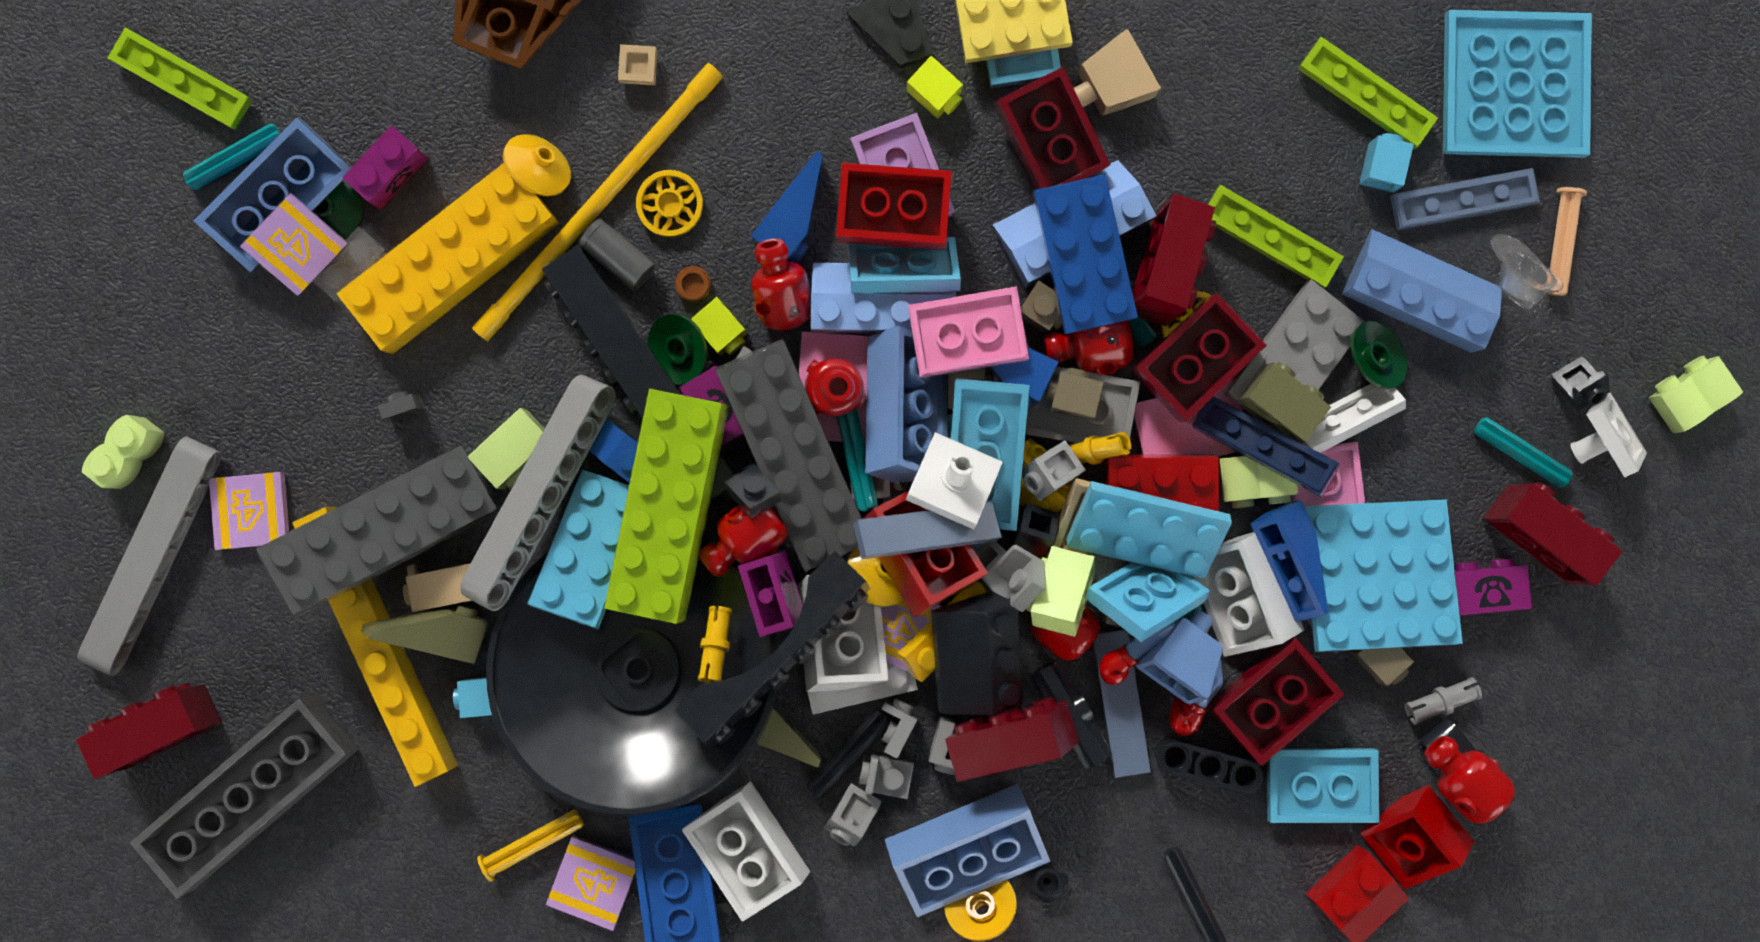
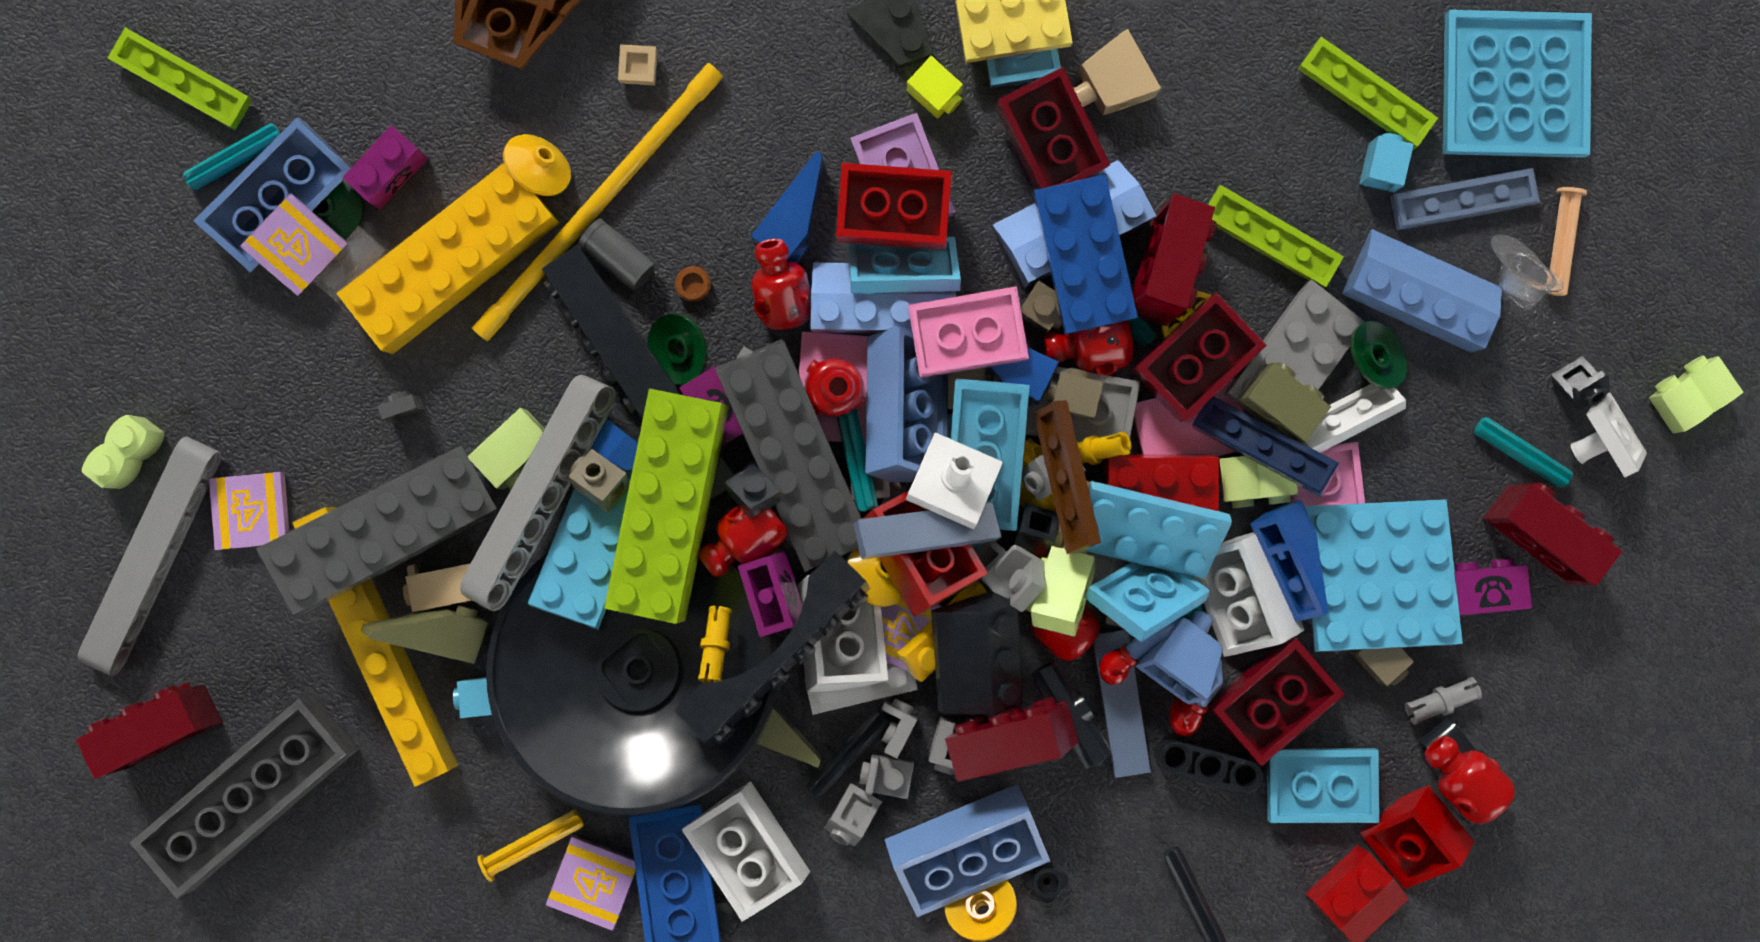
yellow wheel [636,170,703,237] -> none
neon yellow brick [691,297,748,356] -> none
none -> dark tan brick [568,449,630,513]
none -> reddish brown plate [1034,400,1101,554]

